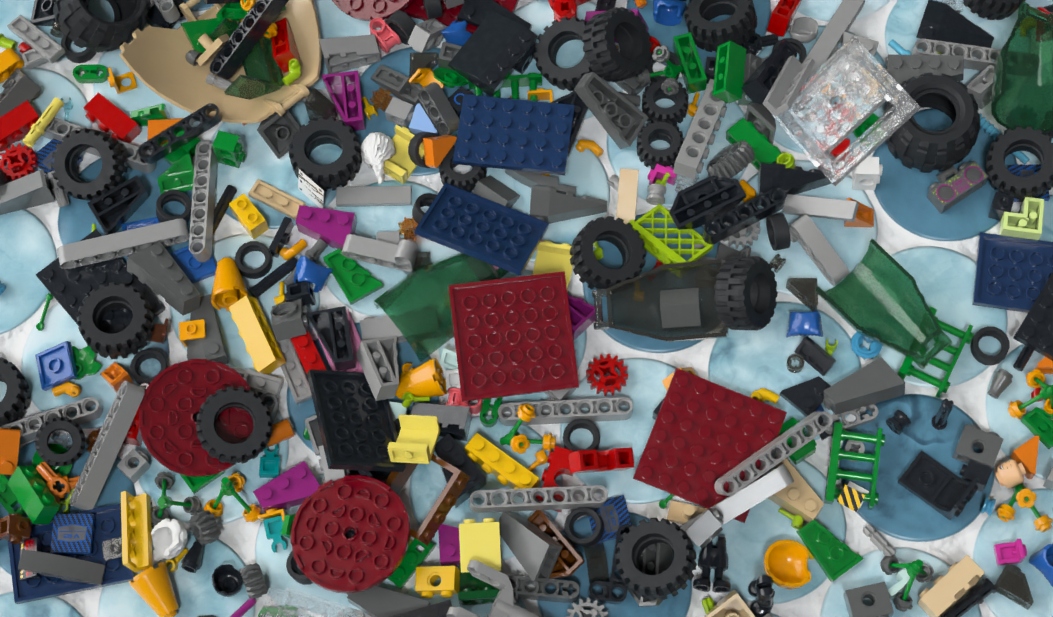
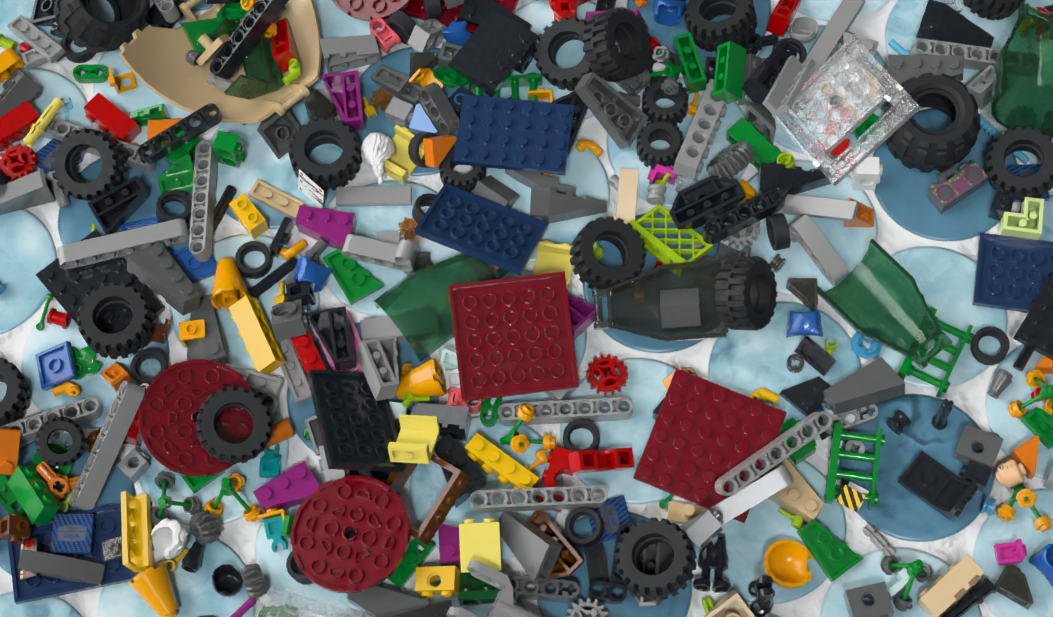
none -> red bush [47,308,72,329]

